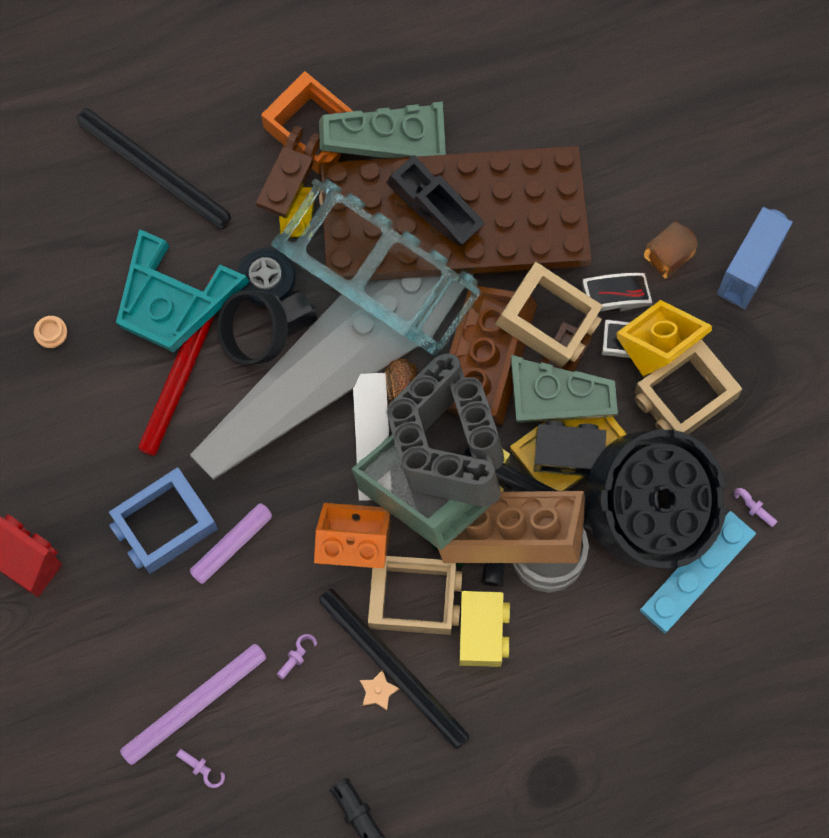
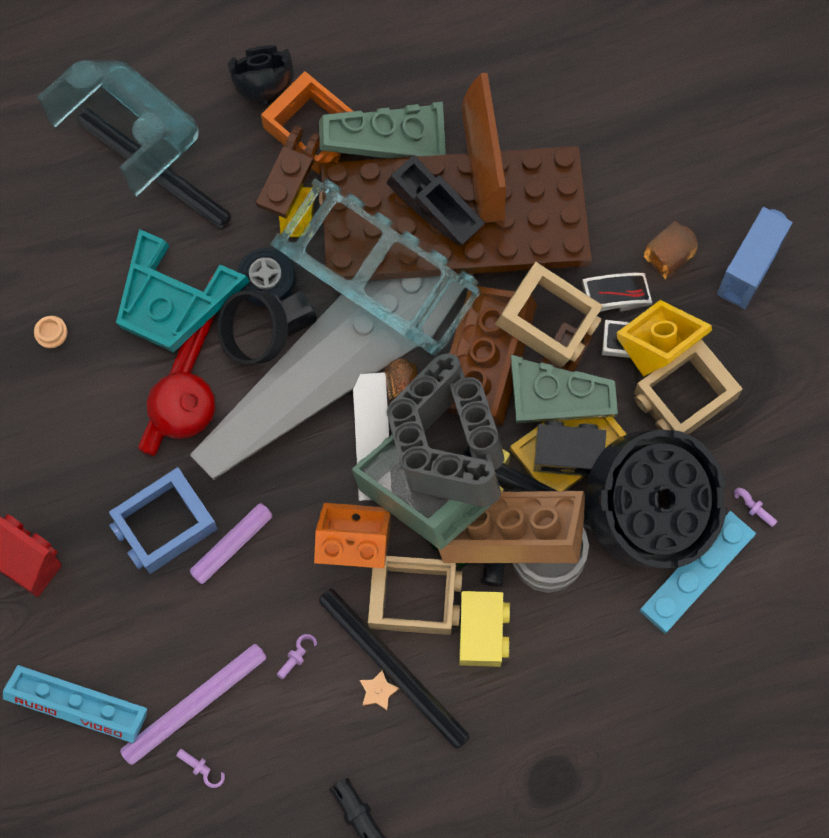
none -> medium azure plate [3,665,147,743]
none -> clear light blue windscreen [37,60,199,196]
none -> red cylinder [146,372,216,439]
none -> black cylinder [228,45,293,104]
none -> dark orange slope [461,73,506,223]

